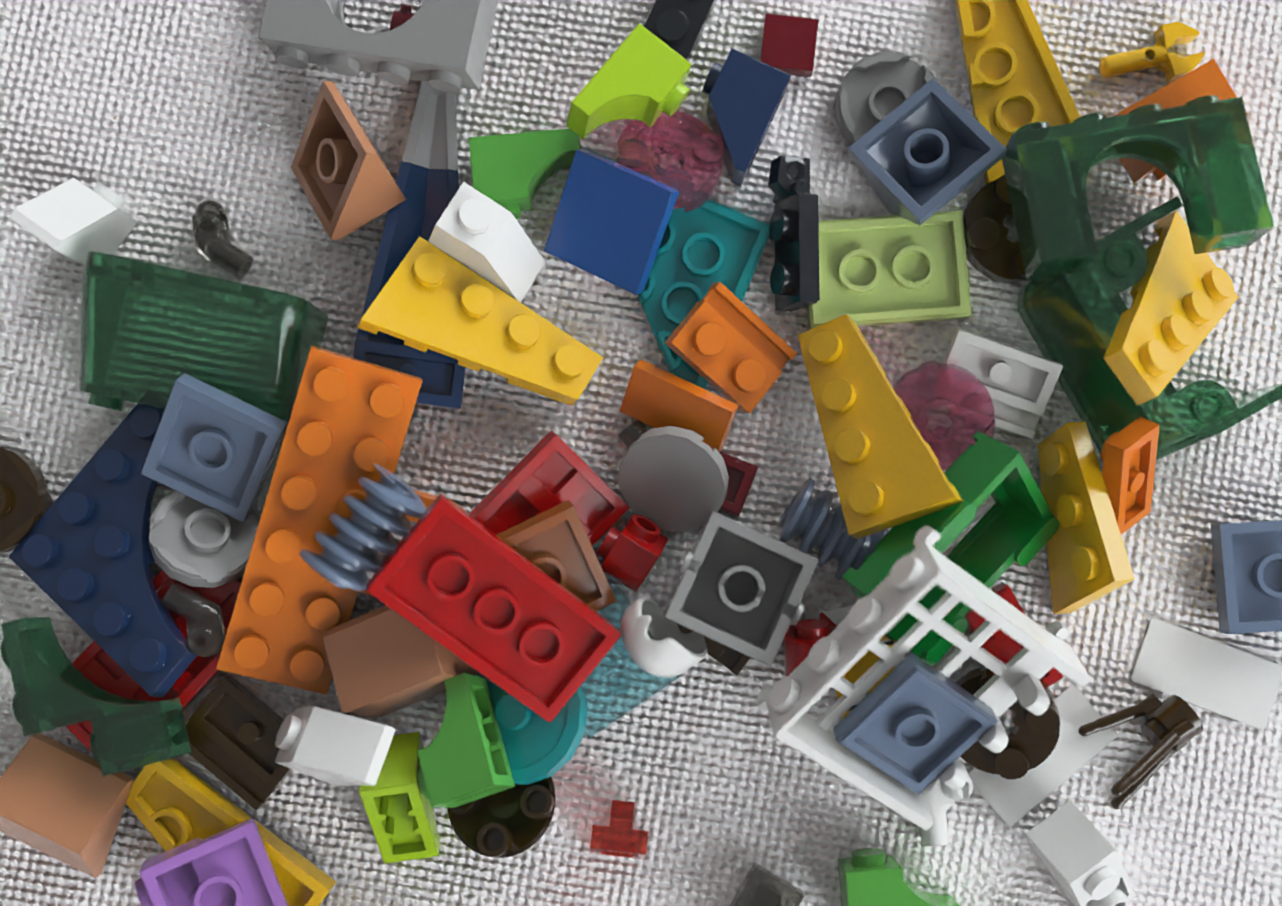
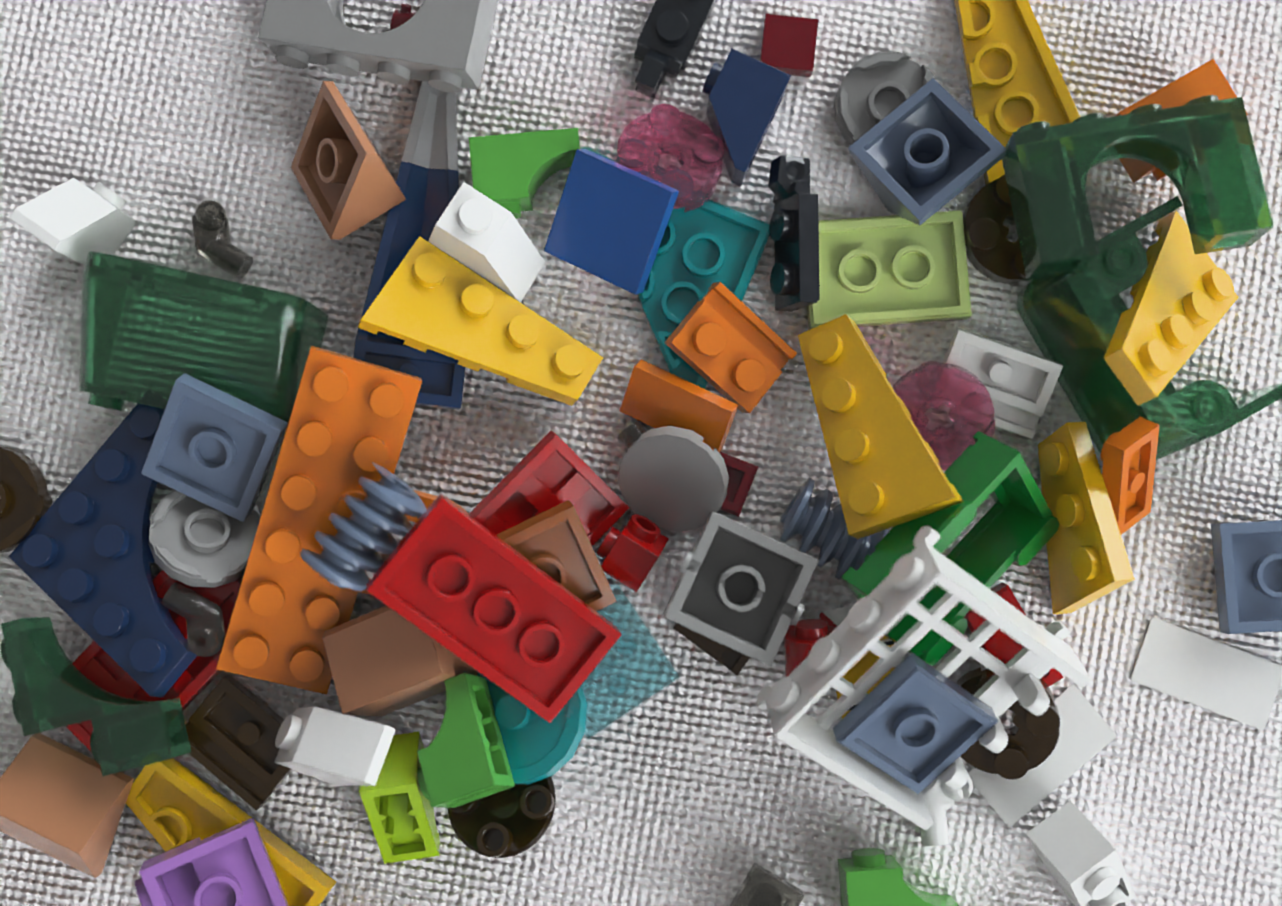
lime arch [566,23,692,139] -> none
clear red tile [590,800,649,860] -> none
white hair [620,596,707,678] -> none
dark brown plant [1078,694,1203,810] -> none
yellow bar [1099,22,1205,83] -> none

